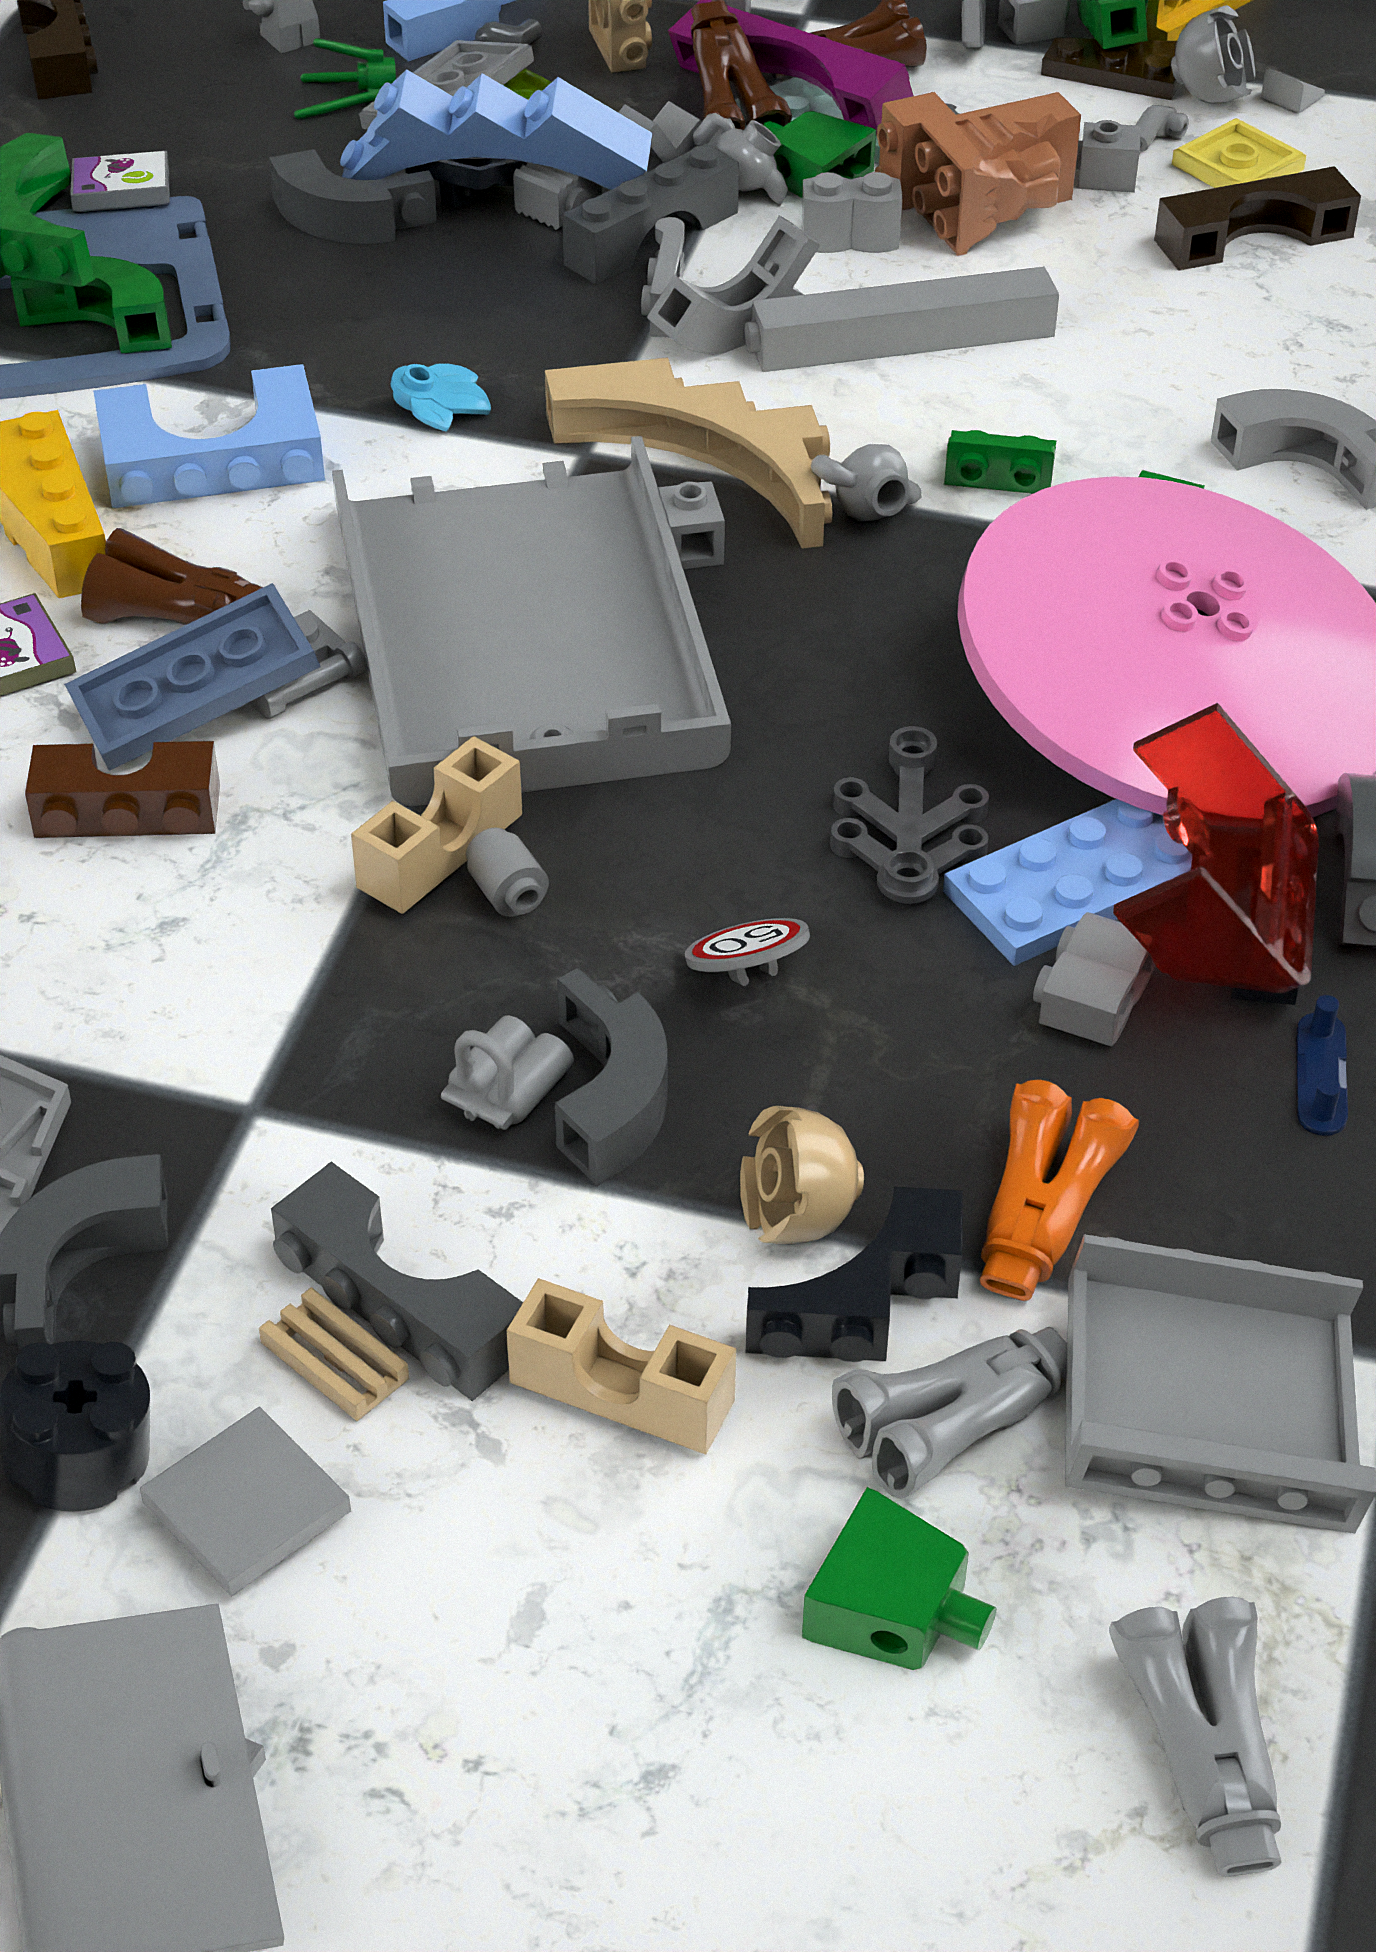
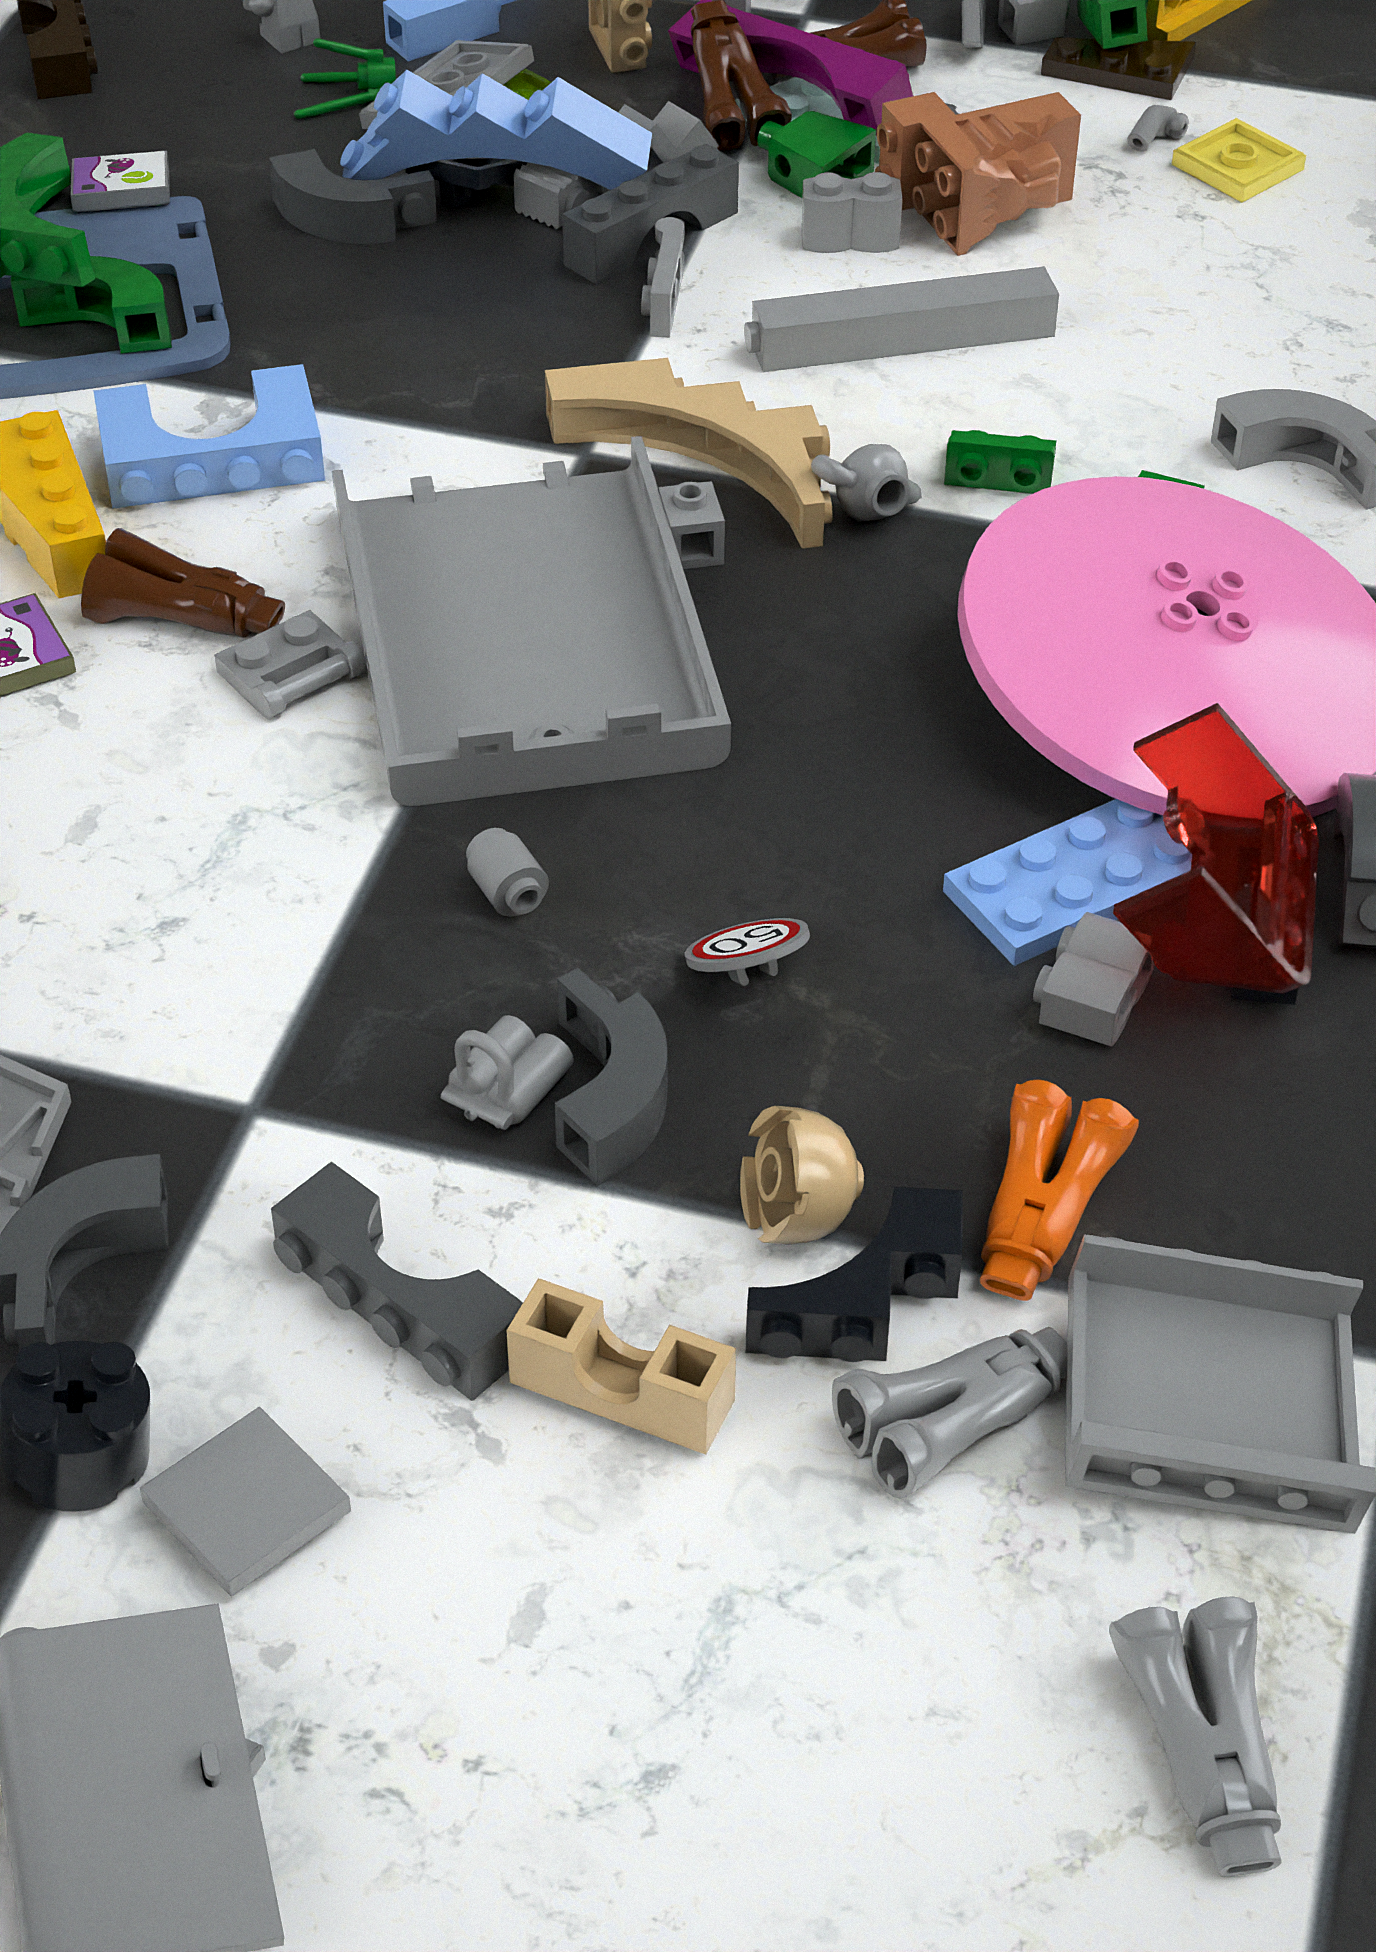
reddish brown arch [25,741,220,838] -> none
sand blue plate [64,583,321,771] -> none
tan tile [259,1287,409,1421] -> none
tan arch [351,736,522,914] -> none
medium azure plate [390,364,491,431] -> none
dark grey arm [475,18,542,45] -> none
light grey arch [646,215,821,354] -> none
light grey piece [693,113,788,204] -> none
green torso [802,1487,997,1670] -> none
flat silver plant [830,726,989,904] -> none
light grey brick [1075,120,1141,193] -> none
dark brown arch [1154,166,1361,271] -> none
light grey cylinder [1171,5,1256,104] -> none
light grey slope [1261,68,1325,114] -> none
dark blue piece [1297,995,1348,1136] -> none

